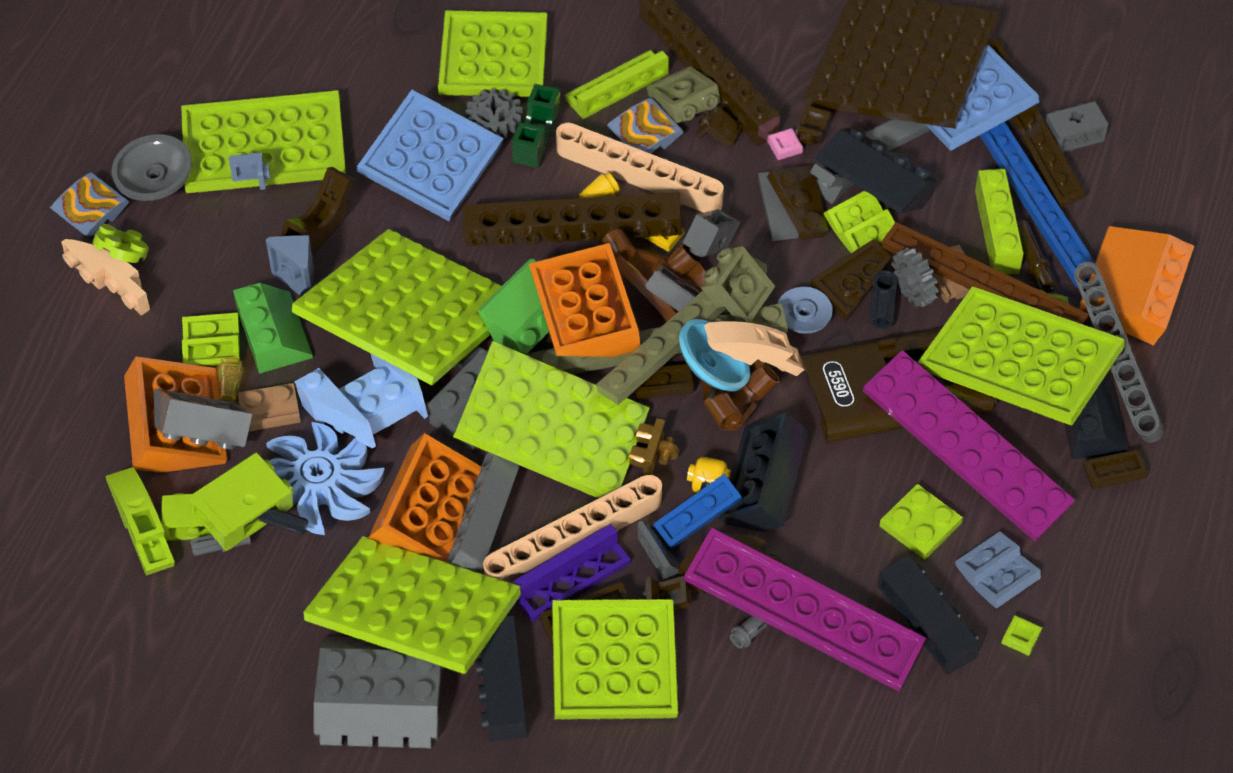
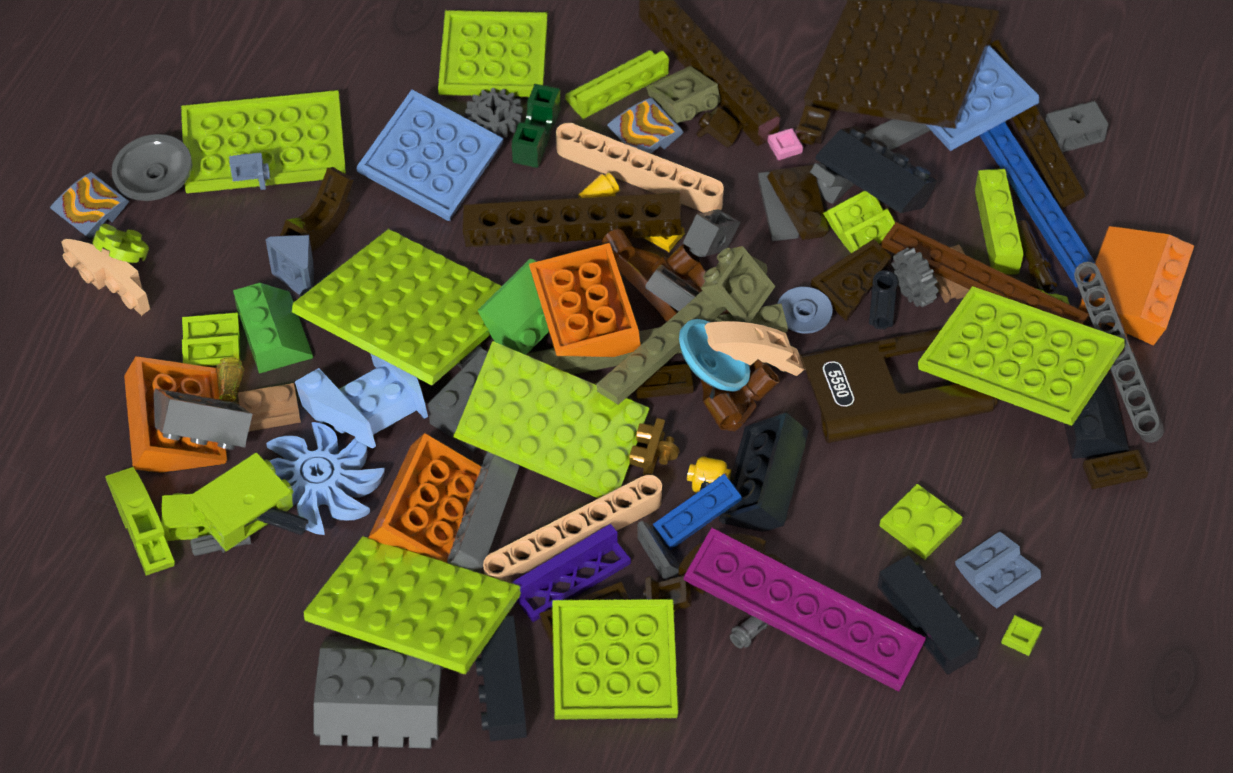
magenta plate [863,350,1075,542] -> none

